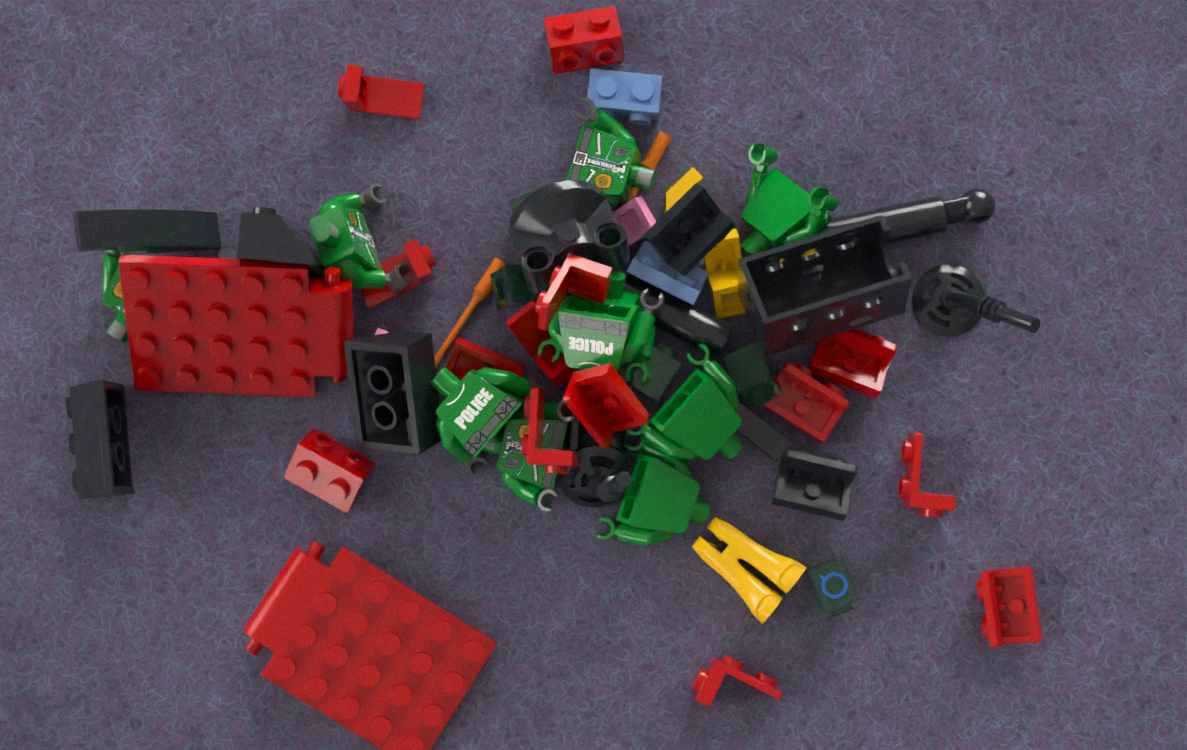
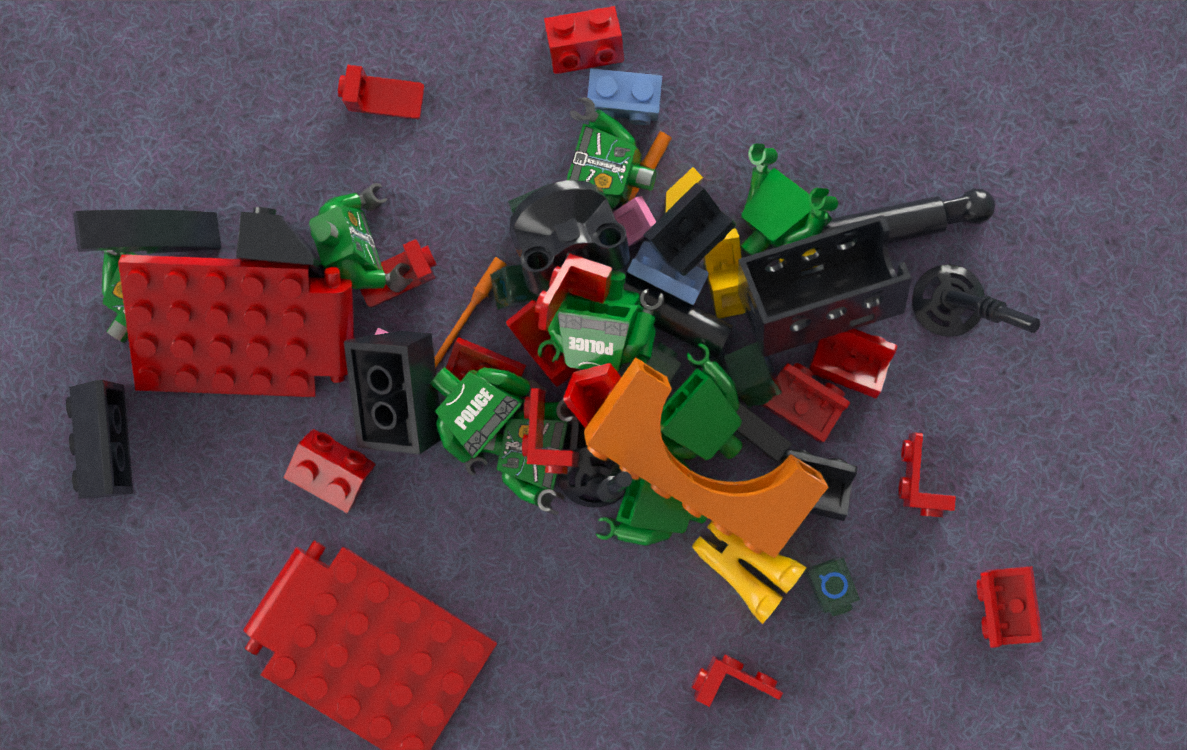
none -> orange arch [584,357,828,558]

